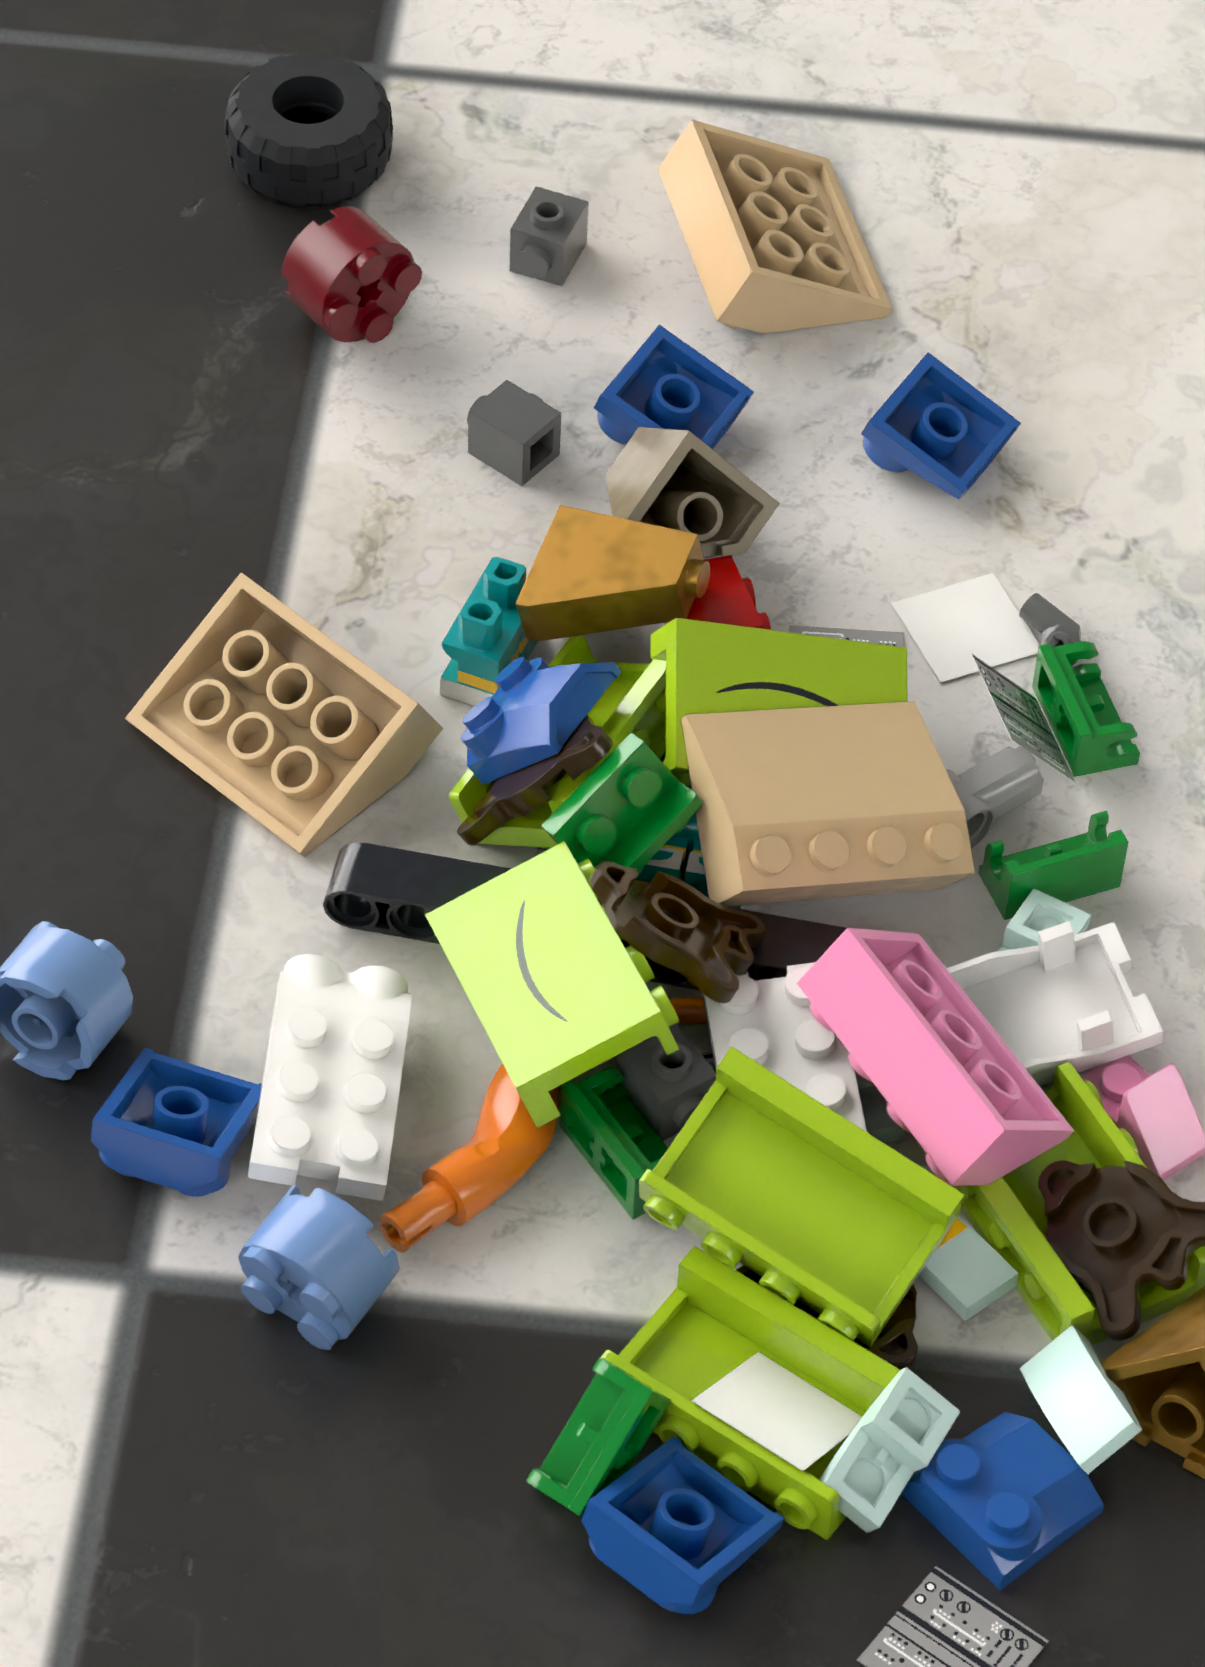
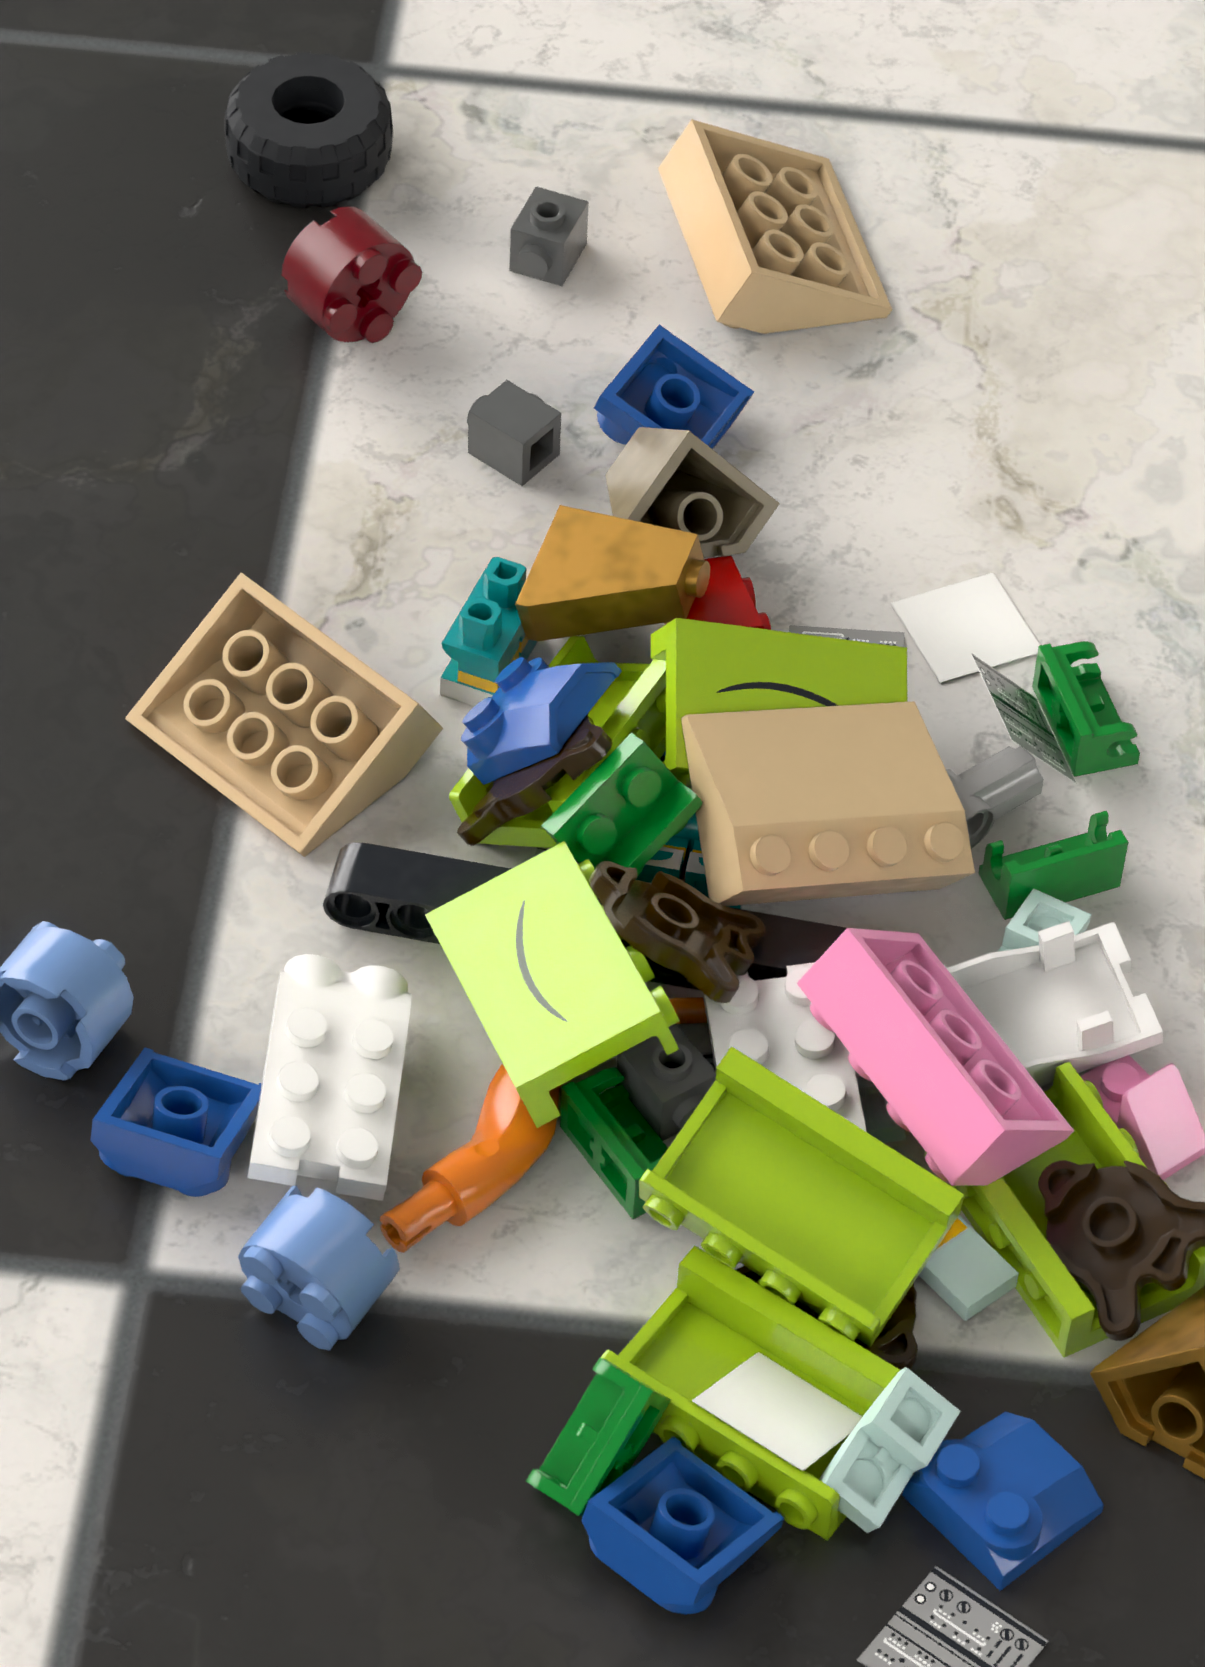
blue slope [861,352,1021,499] -> none
dark grey arm [1019,593,1081,667] -> none
light aqua slope [1020,1324,1142,1474] -> none

